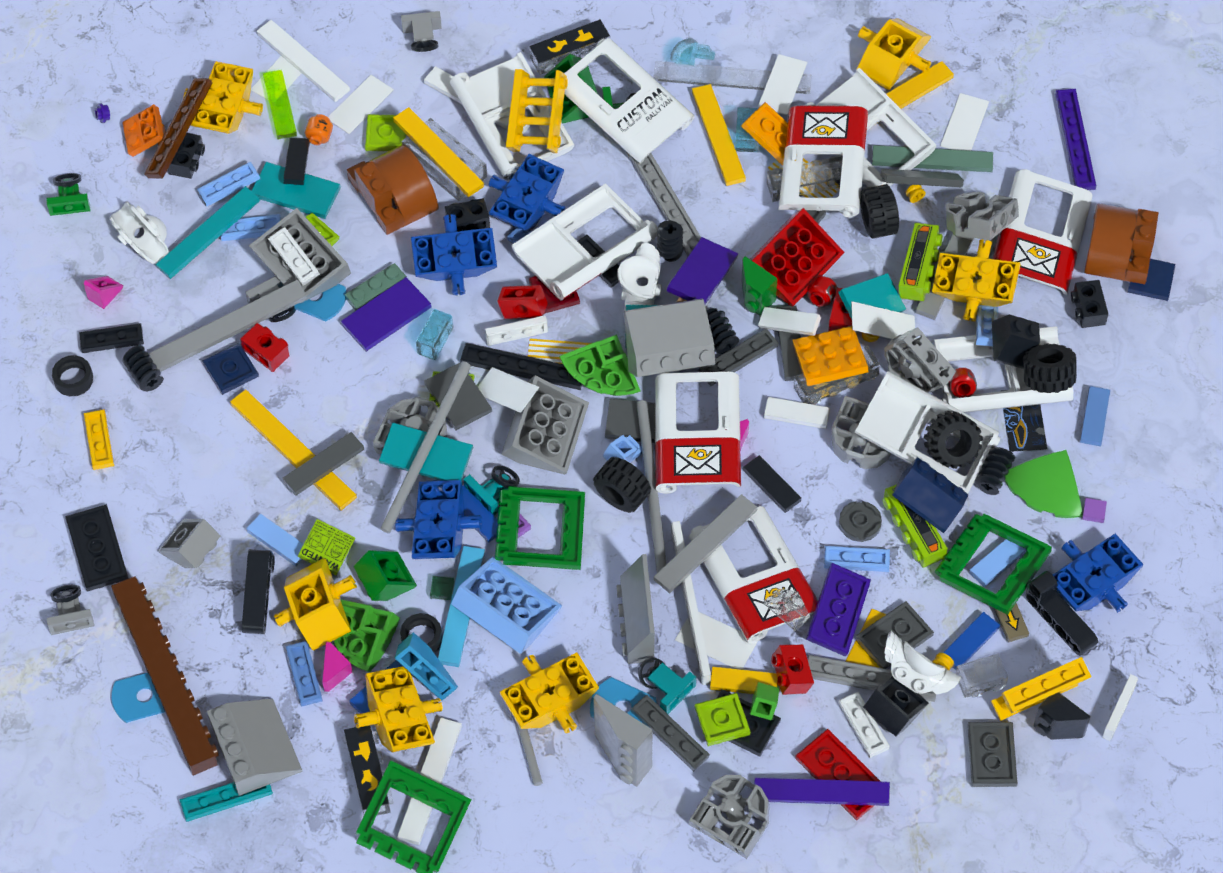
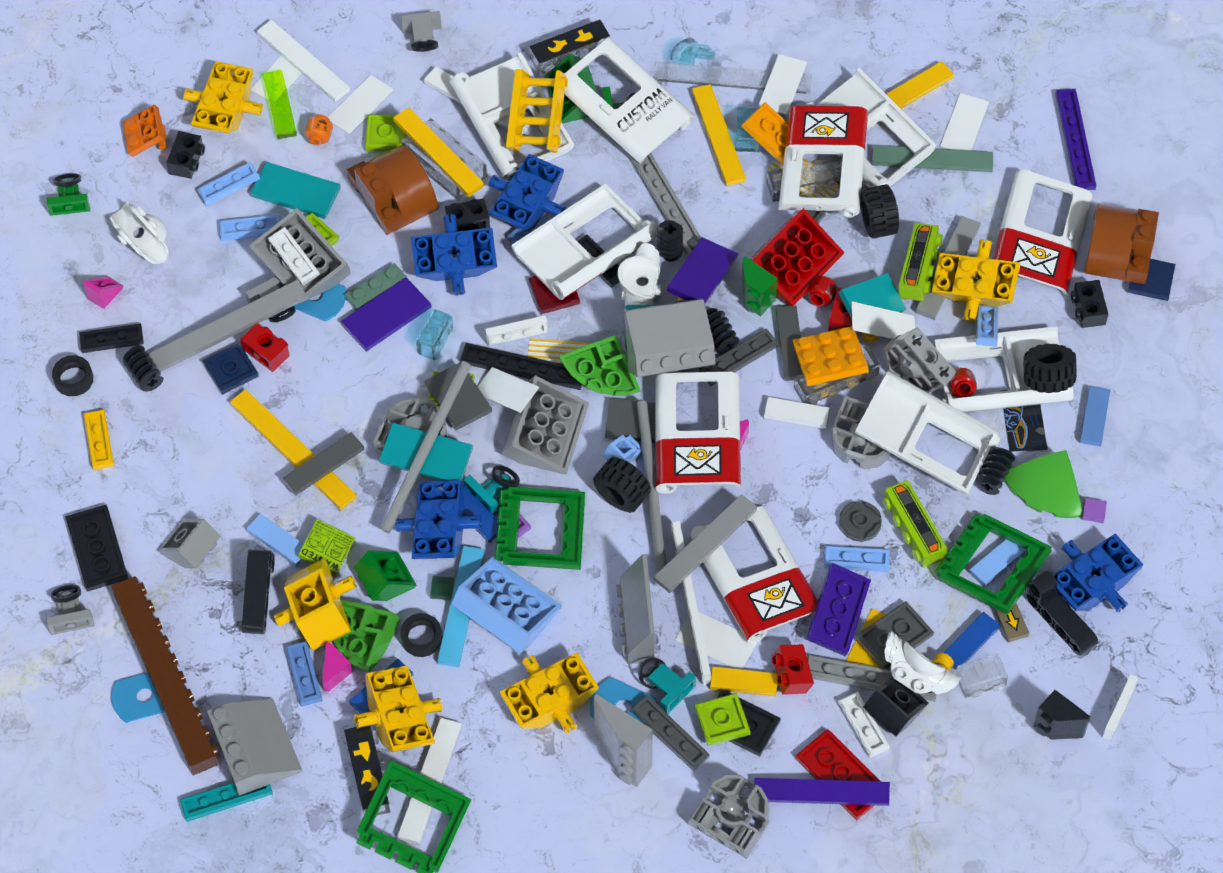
dark purple plate [95,103,110,123] -> none
reddish brown tile [144,78,213,179] -> none
teal tile [156,186,260,279] -> none
black tile [284,138,310,185] -> none
dark azure slope [395,632,458,701] -> none
red brick [497,285,548,319] -> none
light grey bar [516,722,543,786] -> none
black tile [743,455,801,513] -> none
bright green brick [750,682,779,720] -> none
white tile [758,307,821,336] -> none
clear slope [763,589,810,631] -> none
yellow slope [856,18,931,90] -> none
dark grey tile [880,169,964,188] -> none
dark blue slope [892,457,968,533] -> none
yellow bush [905,185,926,203] -> none
black tyre [924,411,983,469] -> none
light grey connector [946,192,1019,241] -> none
dark grey tile [968,722,1018,787] -> none
yellow fence [991,657,1091,721] -> none
black slope [992,314,1040,369] -> none

